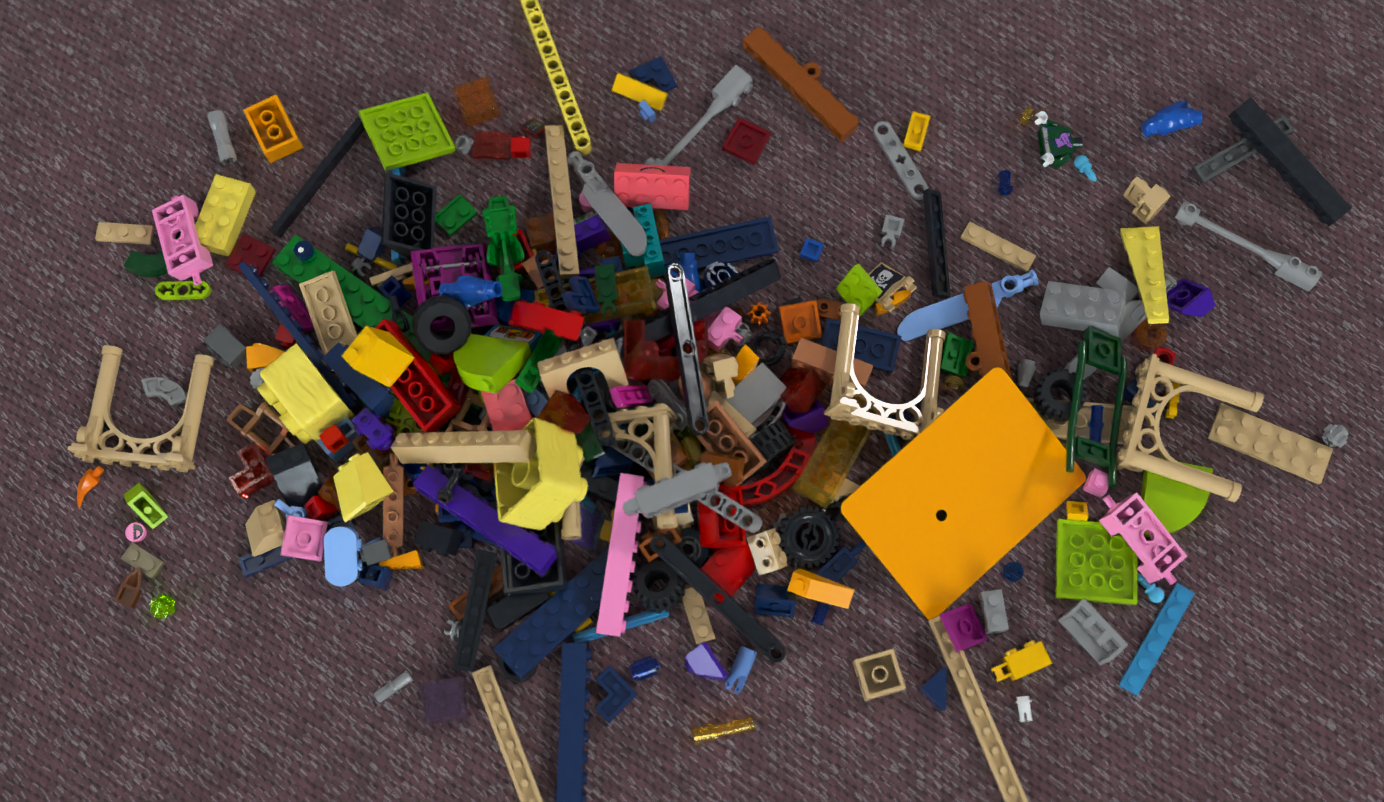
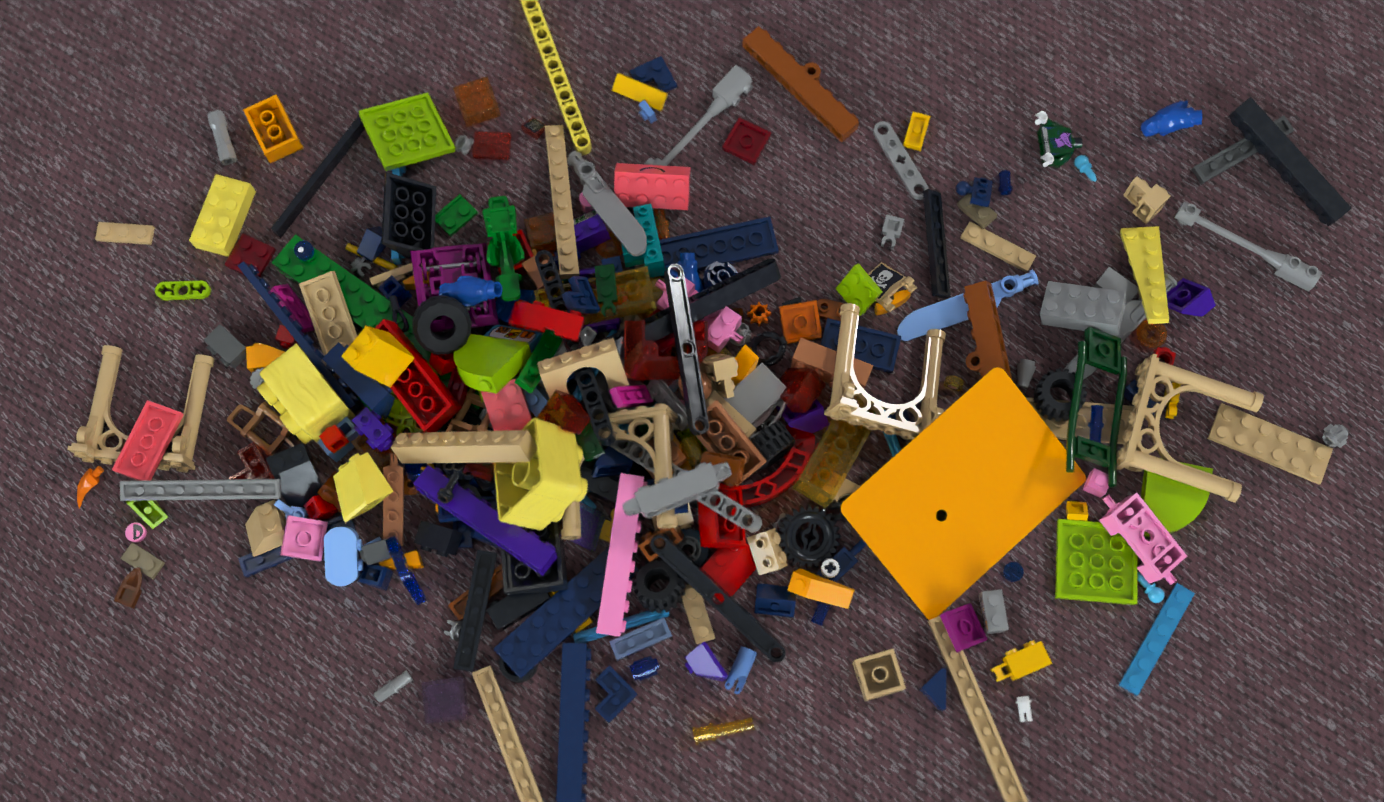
dark green arch [123,231,181,278] -> none
light grey tile [141,377,187,407] -> none
clear neon green gear [149,594,176,619] -> none
bright pink brick [152,195,213,285] -> none
red plate [511,136,531,158] -> none
blue plate [800,238,824,263] -> none
green plate [940,333,974,378] -> none
clear yellow tile [1020,107,1035,126] -> none
light grey window [1058,599,1129,666] -> none
none -> coral plate [112,400,184,481]
none -> light grey tile [120,479,281,501]
none -> clear blue beam [386,535,427,605]
none -> sand blue plate [609,618,672,661]
none -> white bush [821,559,839,578]
none -> dark blue plate [956,177,993,207]
none -> dark tan plate [957,193,997,229]

